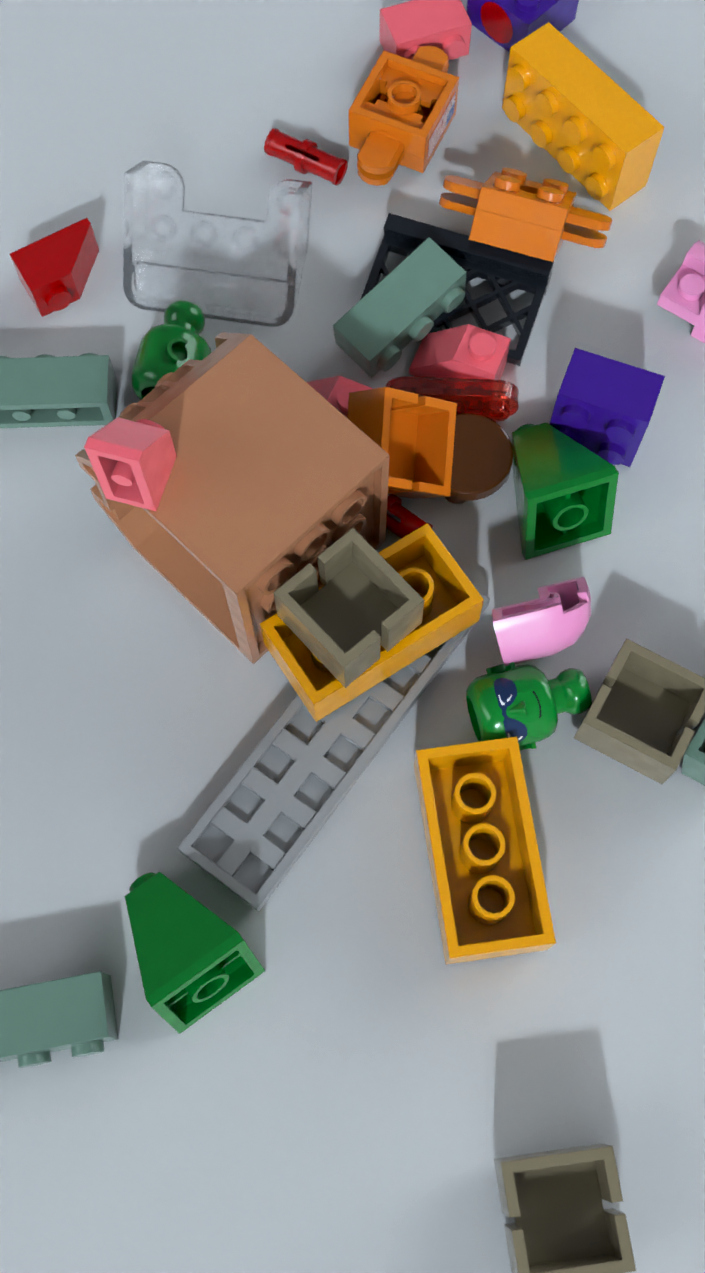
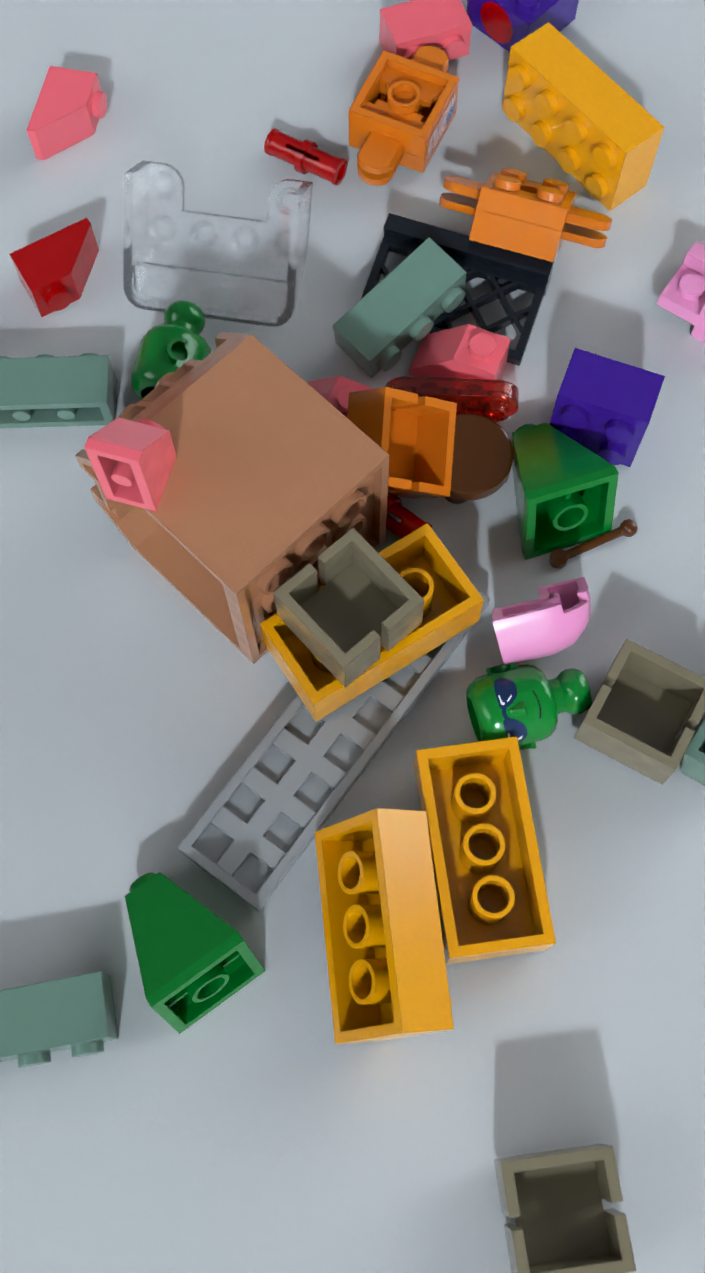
none -> coral slope [27,66,107,160]
none -> light orange brick [315,808,454,1044]
none -> reddish brown hinge [549,519,638,569]

